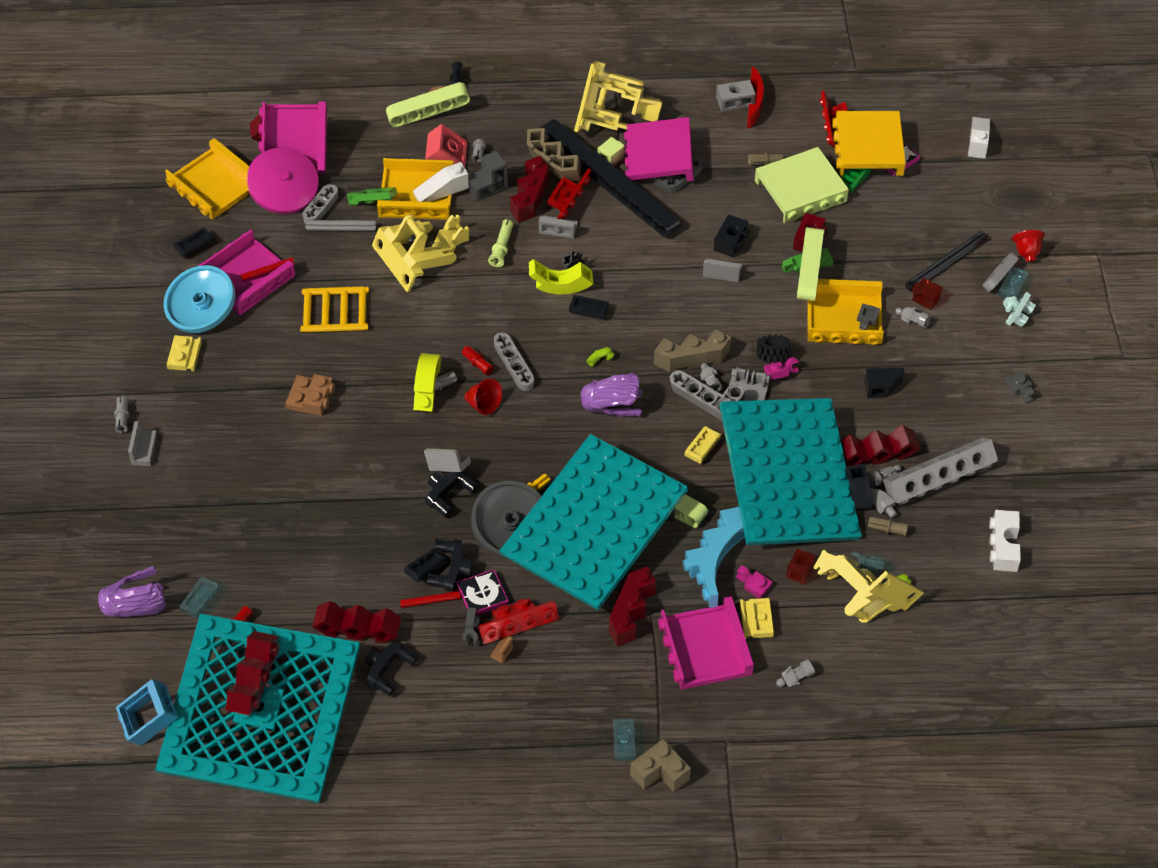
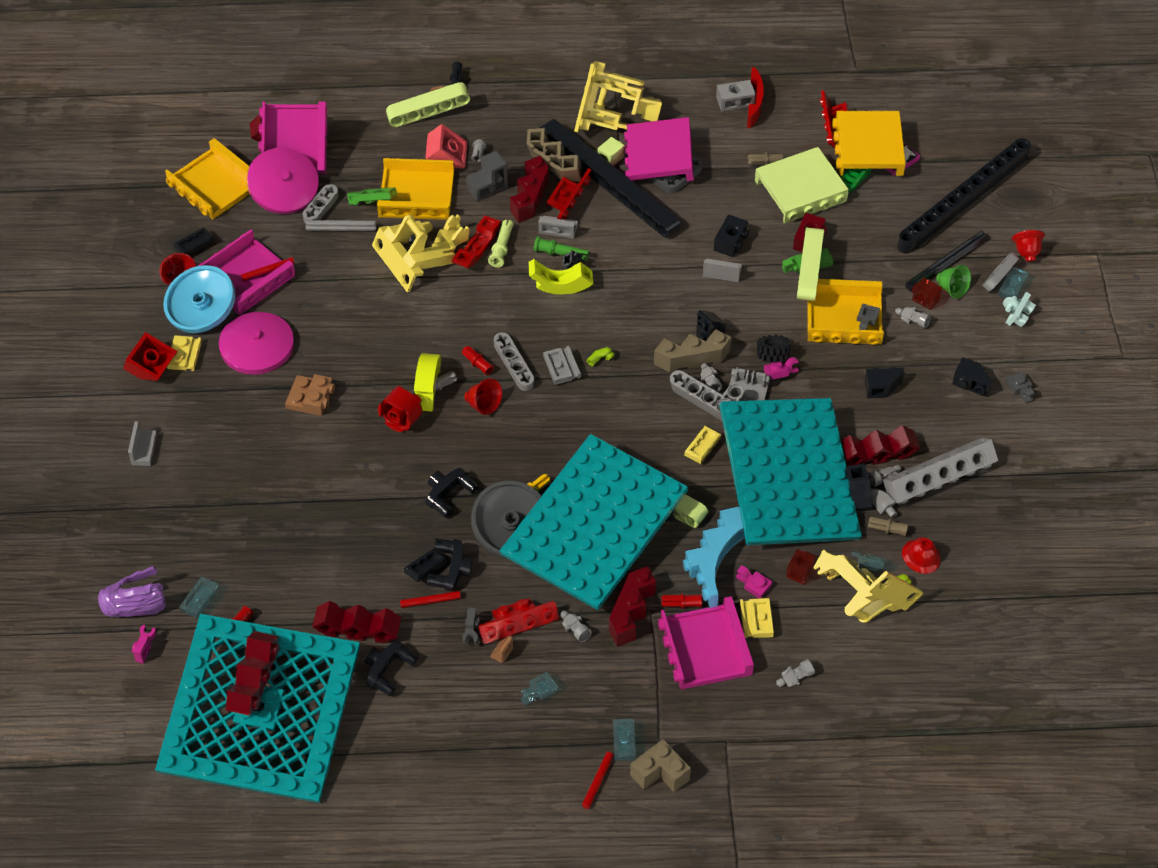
light grey pin [114,396,130,433] -> none
dark azure window [116,679,178,746] -> none
yellow bar [300,286,369,332] -> none
white slope [413,162,469,202] -> none
light grey panel [424,448,471,472] -> none
tile [456,569,509,615] -> none
black plate [569,295,609,320] -> none
medium lavender hair [581,373,642,417] -> none
white slope [968,117,990,159] -> none
white arch [989,510,1020,572] -> none
none -> red slope [123,332,178,381]
none -> dark pink plate [132,625,156,664]
none -> red hat [159,253,196,285]
none -> dark pink dish [219,312,294,375]
none -> red brick [378,386,422,432]
none -> red slope [452,215,501,268]
none -> clear light blue plate [520,672,558,706]
none -> bright green pin [534,236,589,262]
none -> light grey plate [543,346,581,385]
none -> light grey piece [560,611,592,642]
none -> red bar [582,752,614,809]
none -> red axle [661,593,702,609]
none -> black slope [696,310,726,341]
none -> black beam [897,138,1031,254]
none -> red hat [902,537,941,574]
none -> bright green hat [936,265,971,299]
none -> black slope [952,357,992,397]

